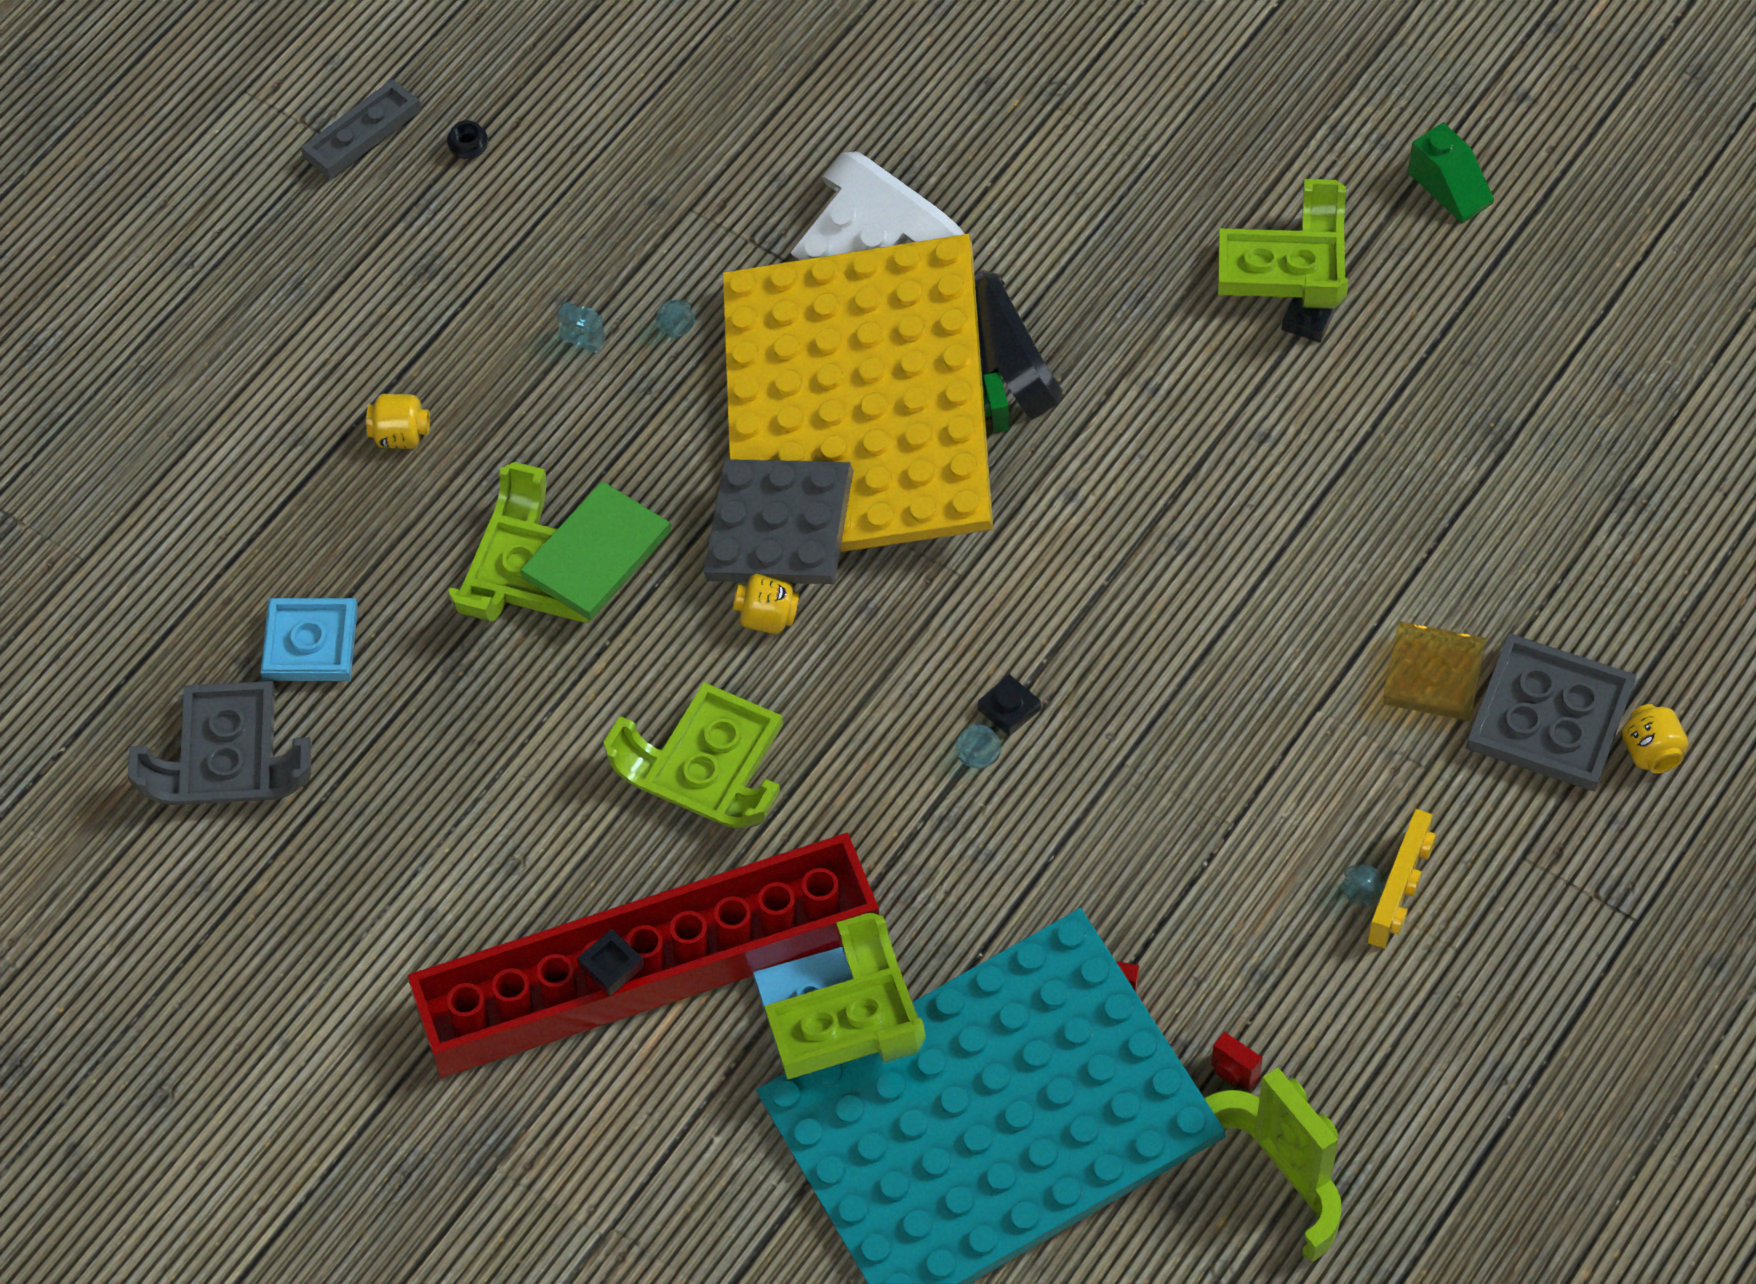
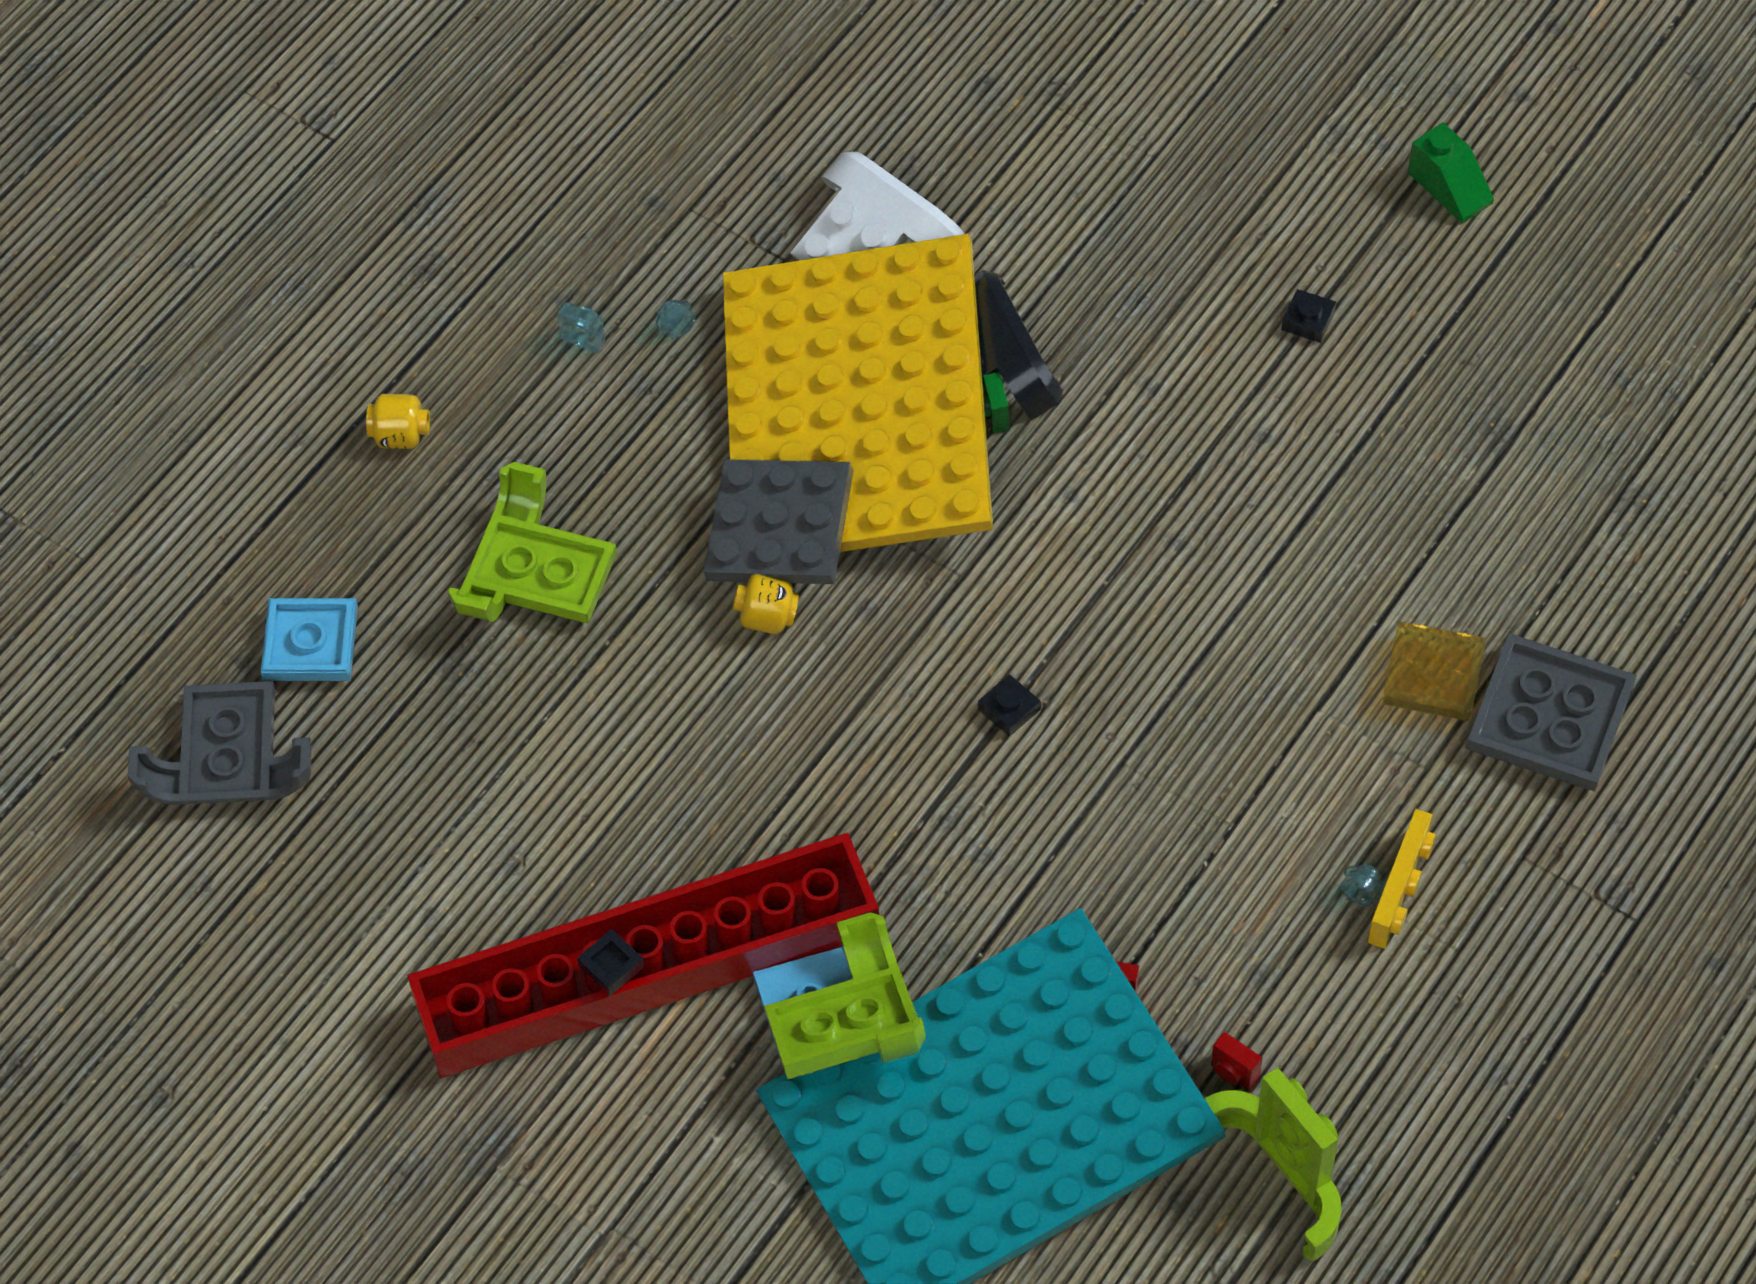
dark grey plate [301,79,421,179] -> none
black plate [447,120,488,159] -> none
bright green tile [521,481,671,621] -> none
lime piece [603,682,783,829] -> none
clear light blue plate [956,725,1001,769] -> none
lime piece [1218,179,1348,309] -> none
yellow head [1622,704,1689,774] -> none

